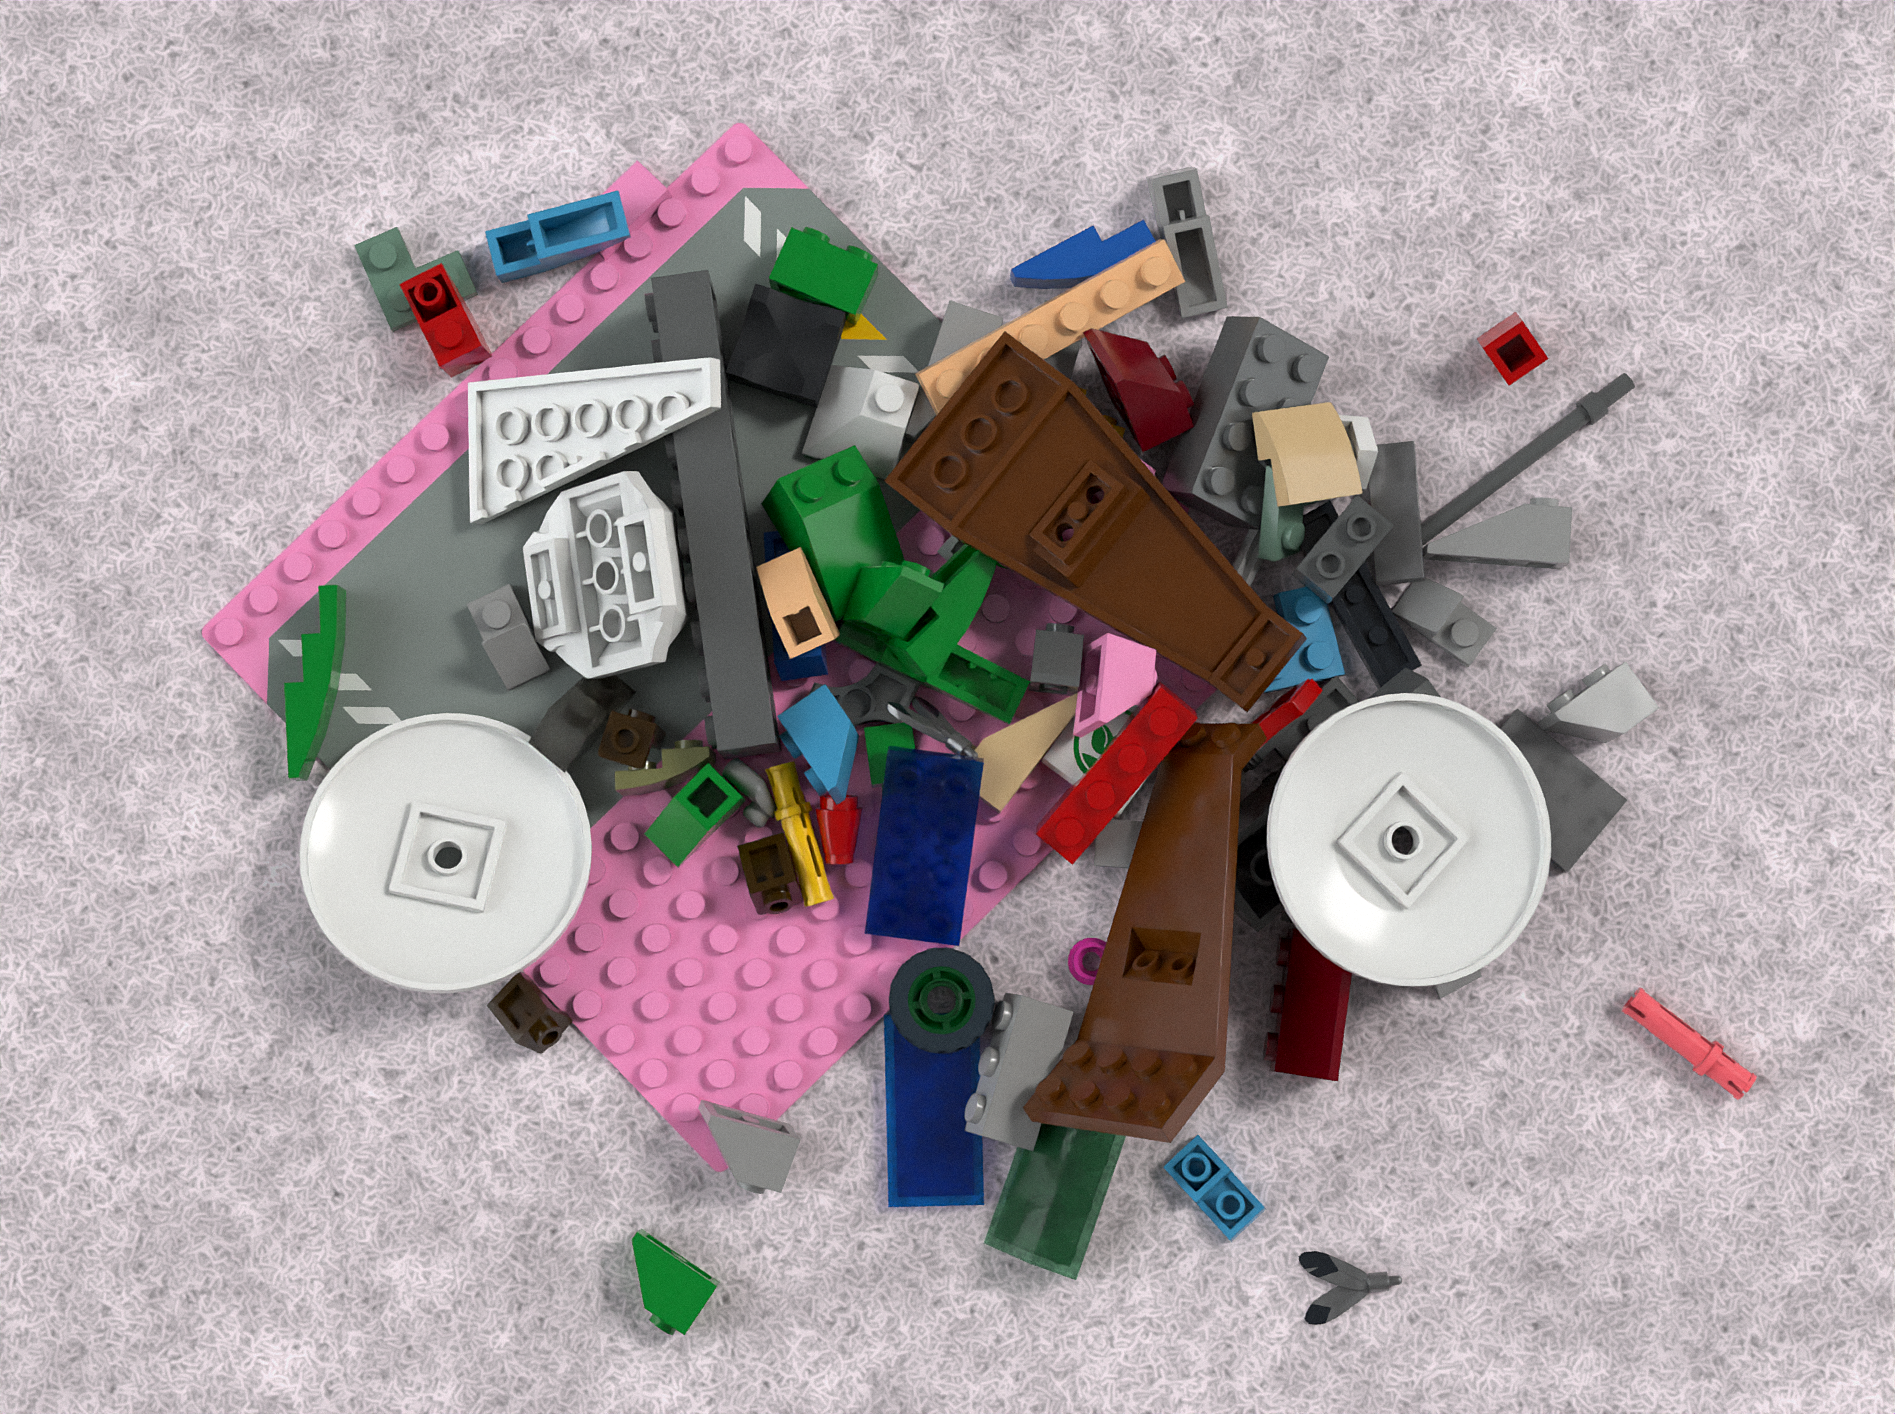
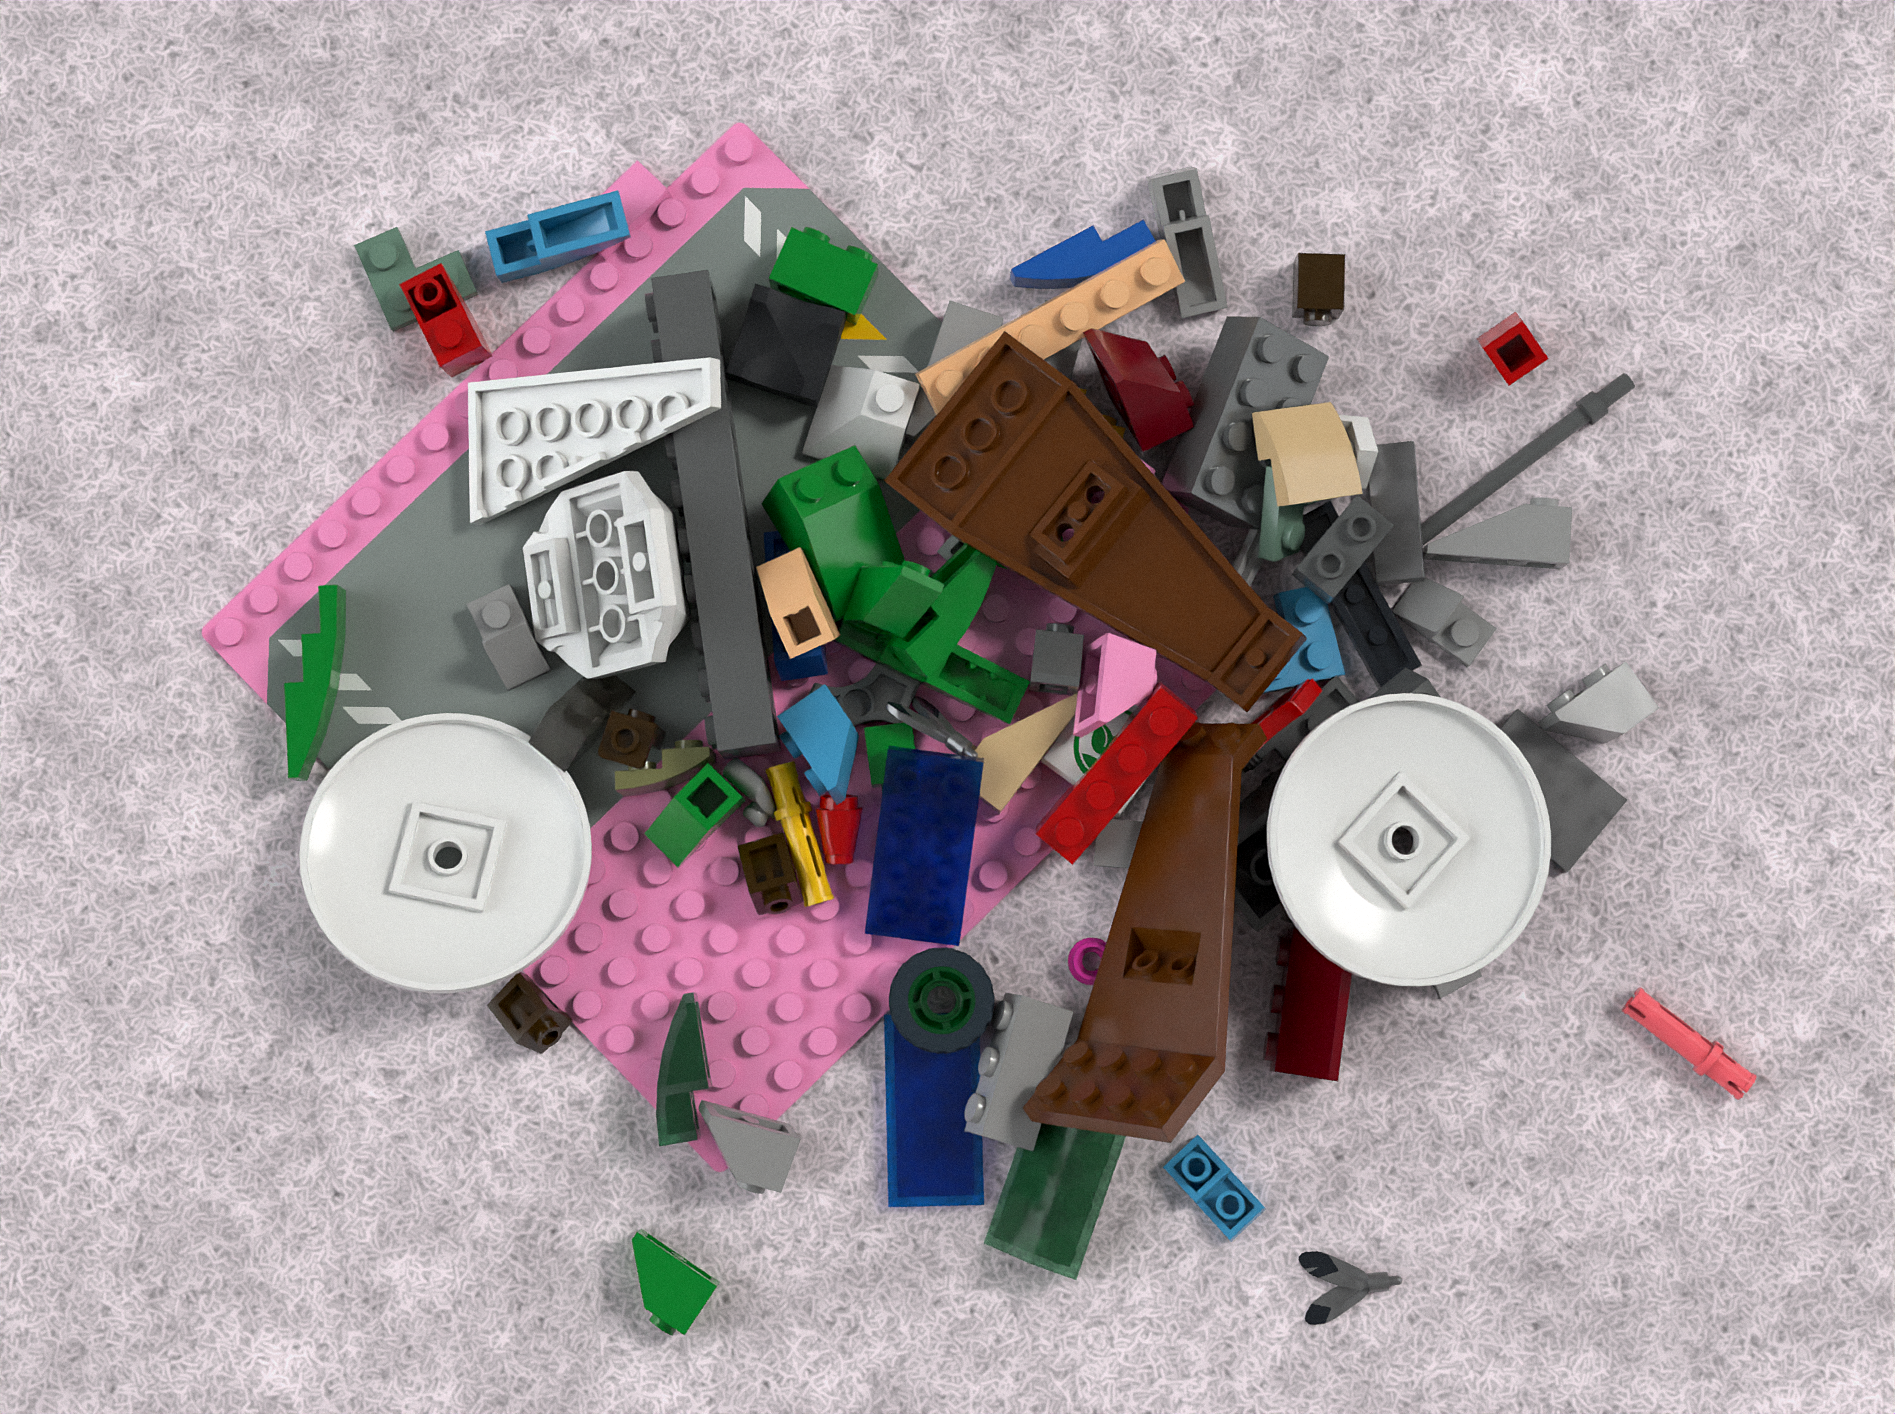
none -> clear green slope [656,992,712,1147]
none -> dark brown brick [1292,253,1345,326]

